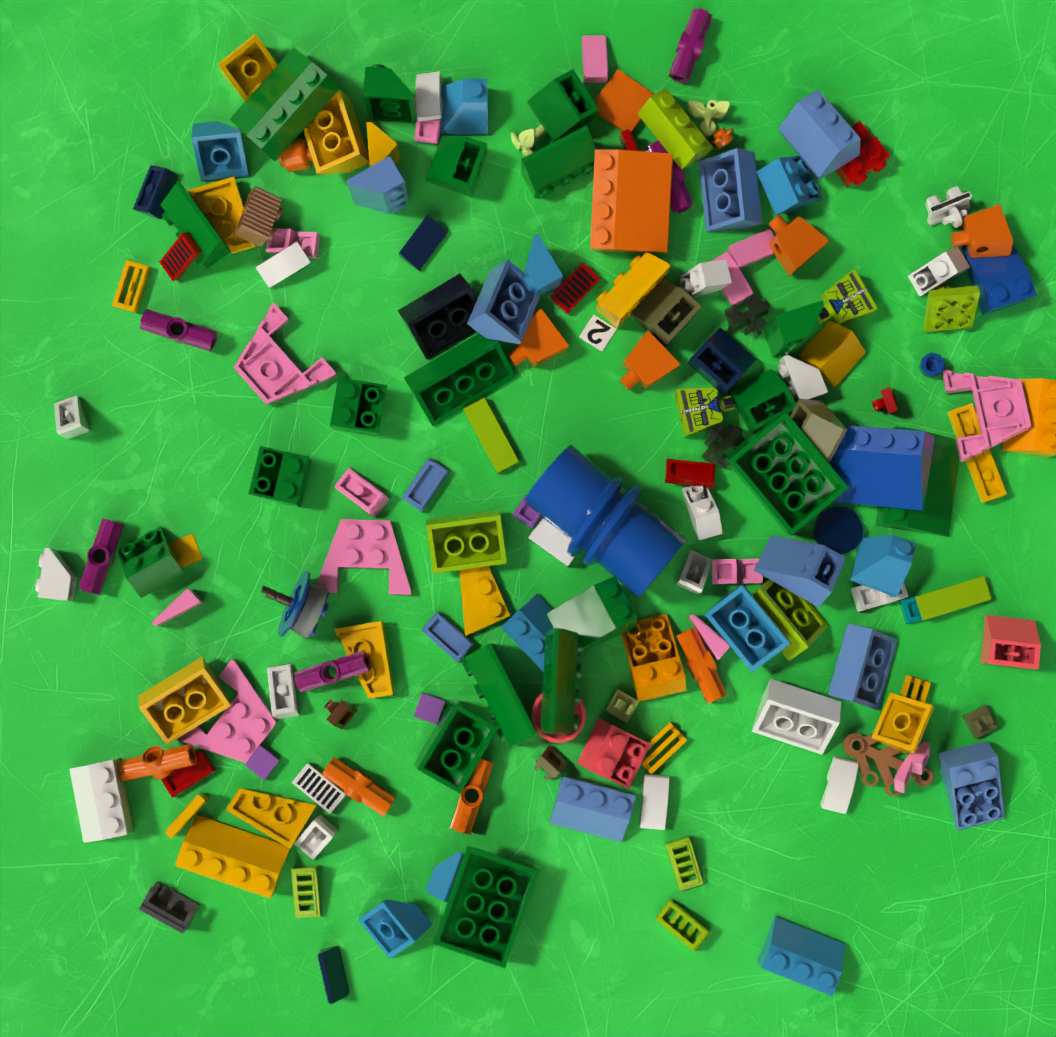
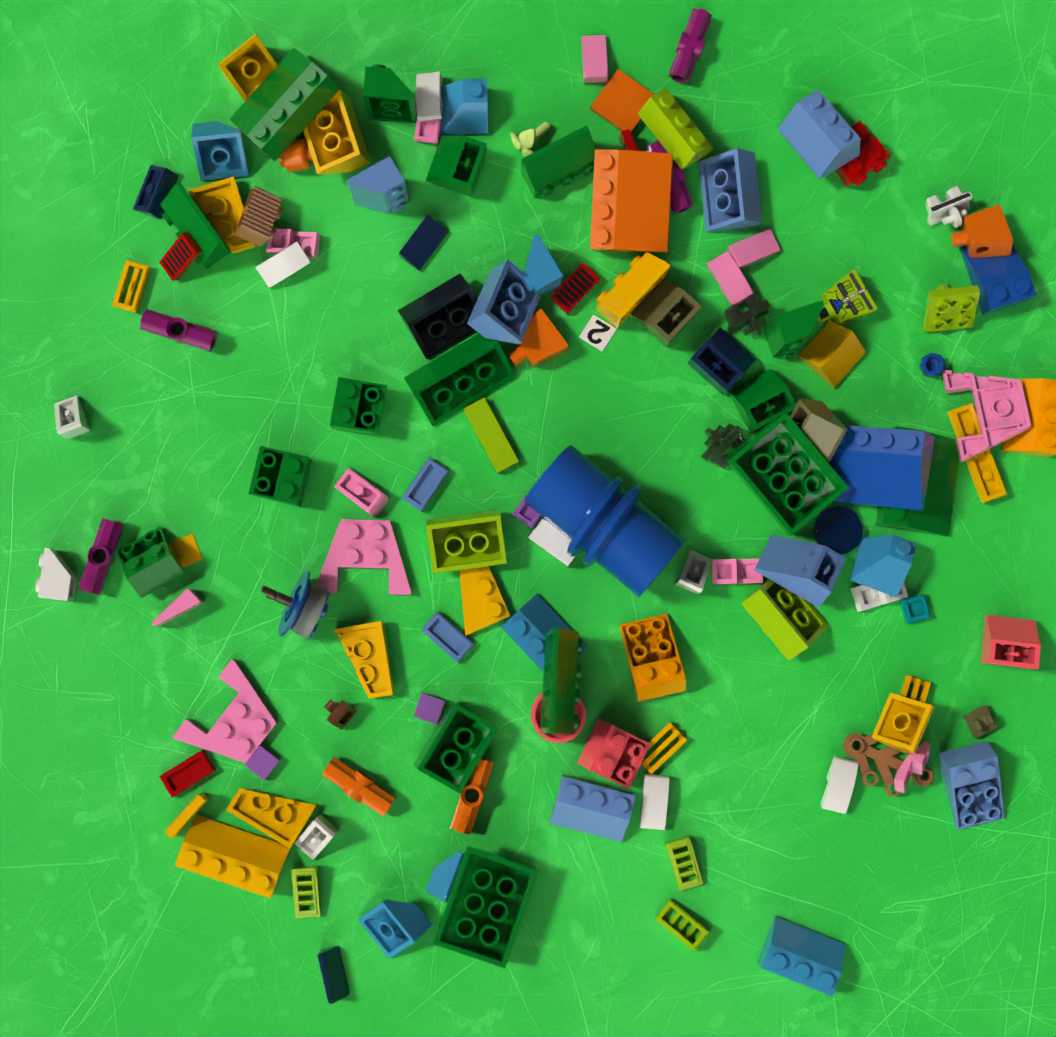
white slope [69,758,134,843] -> none
orange piece [117,744,197,782] -> none
yellow slope [138,656,231,745] -> none
dark grey hinge [139,881,201,934] -> none
bright pink wing [233,303,337,405] -> none
white slope [267,664,299,720] -> none
tile [292,763,346,814] -> none
magenta piece [294,650,371,692] -> none
yellow slope [366,122,401,167] -> none
green slope [463,643,537,746] -> none
green slope [527,69,599,142] -> none
olive tile [534,745,567,780] -> none
slope [546,577,638,652] -> none
yellowish green tile [605,689,639,723] -> none
orange torso [619,331,680,391] -> none
red tile [665,458,715,488] -> none
lime torso [674,387,734,438] -> none
orange piece [676,627,727,703] -> none
white slope [680,259,732,298] -> none
white slope [682,486,722,540] -> none
yellowish green plant [688,100,730,137] -> none
bright pink slope [688,614,730,660] -> none
dark azure slope [704,584,791,672] -> none
orange plate [709,127,734,149] -> none
white slope [752,679,841,754] -> none
dark azure slope [757,156,823,215] -> none
orange torso [769,214,829,276] -> none
white slope [778,355,828,404] -> none
medium blue slope [828,624,898,710] -> none
red tile [871,387,900,414] -> none
white slope [908,247,970,296] -> none
lime tile [915,576,991,620] -> none

